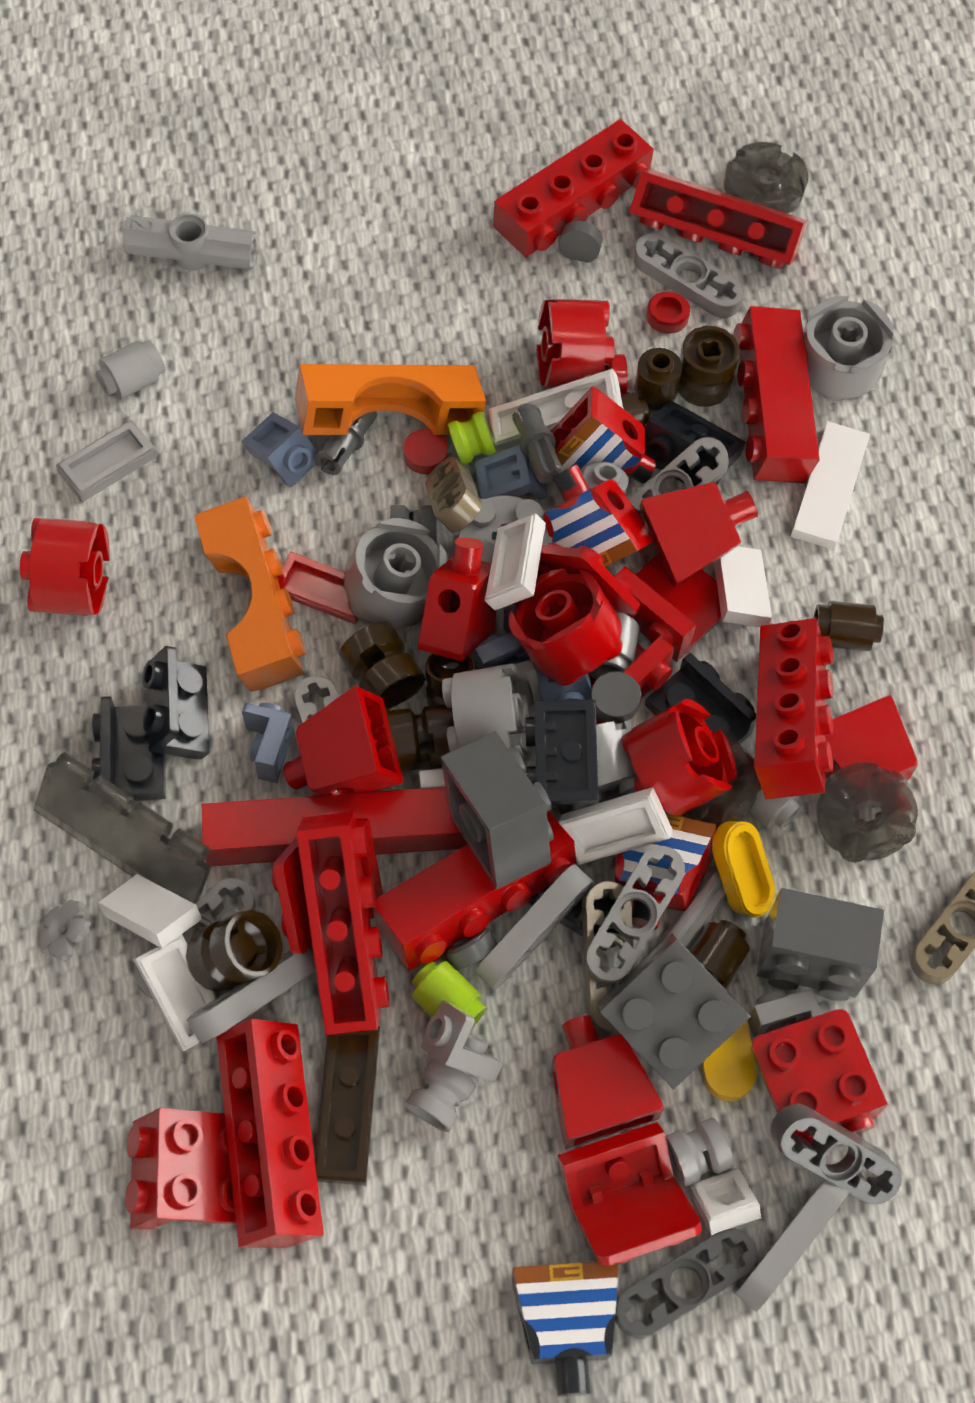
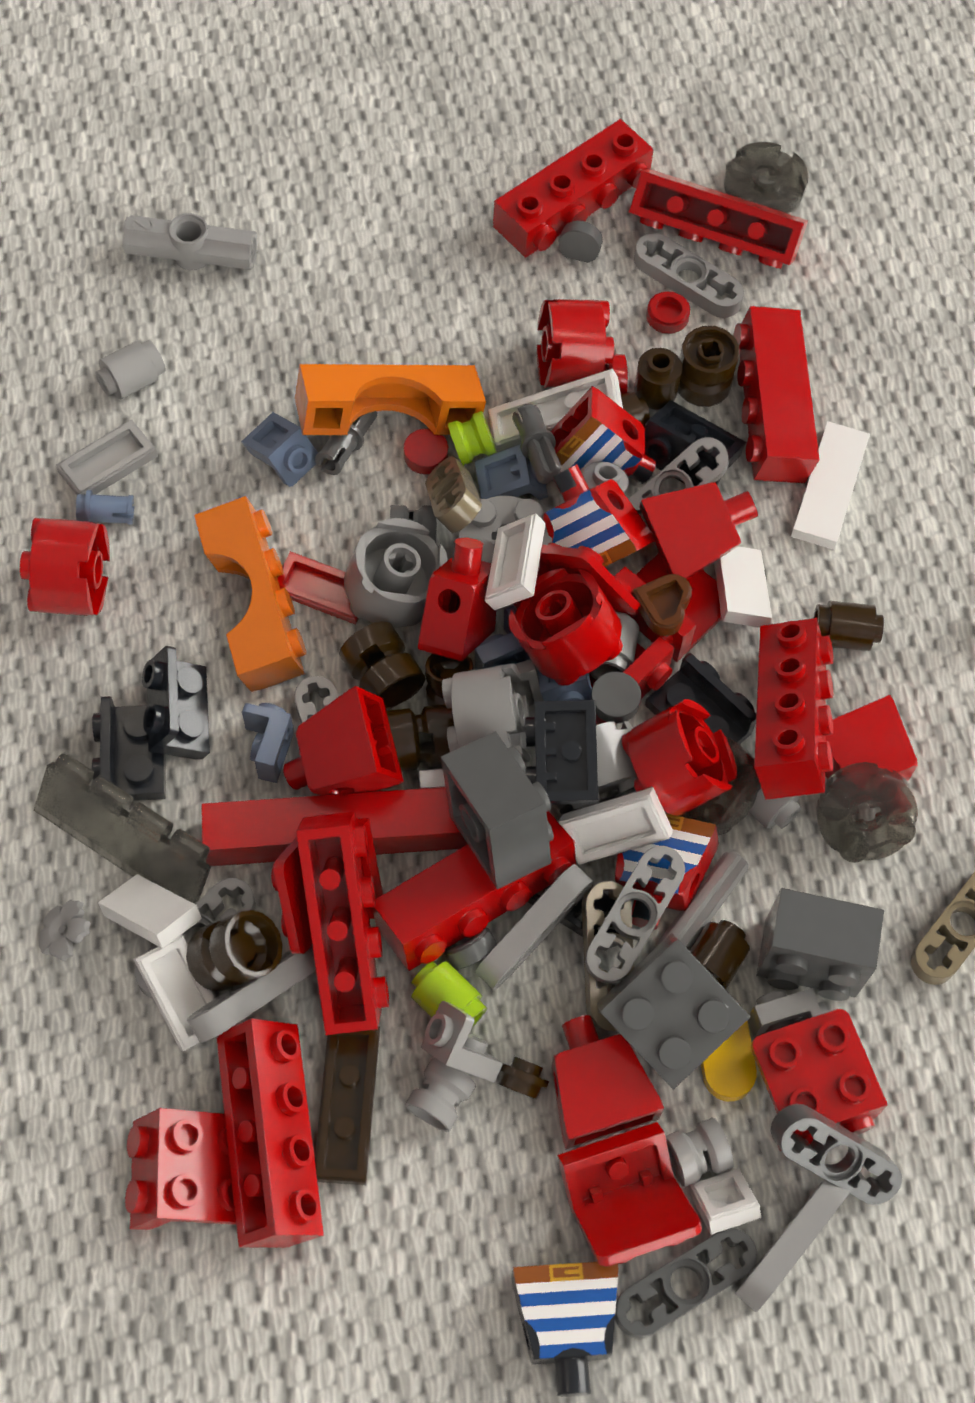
yellow tile [712,821,775,917] -> none
light grey brick [803,296,894,401] -> none
none -> sand blue pin [76,490,134,525]
none -> dark brown plate [498,1056,549,1099]
none -> reddish brown tile [631,574,692,636]

